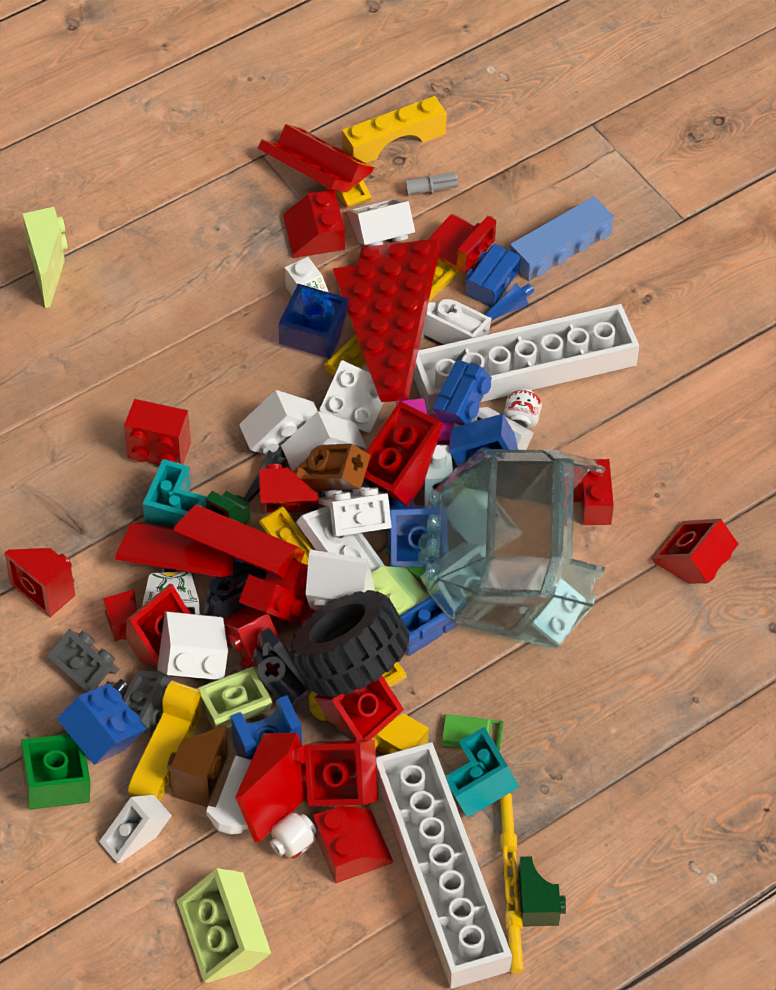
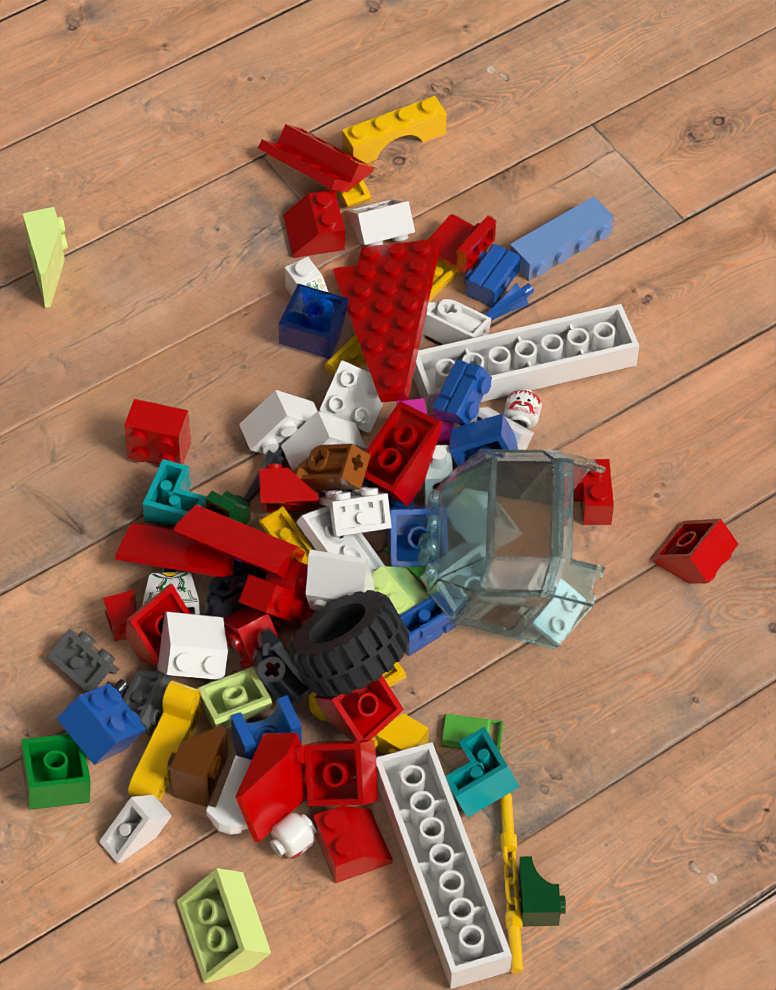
red slope [5,548,76,618] -> none
light grey axle [405,172,458,196] -> none

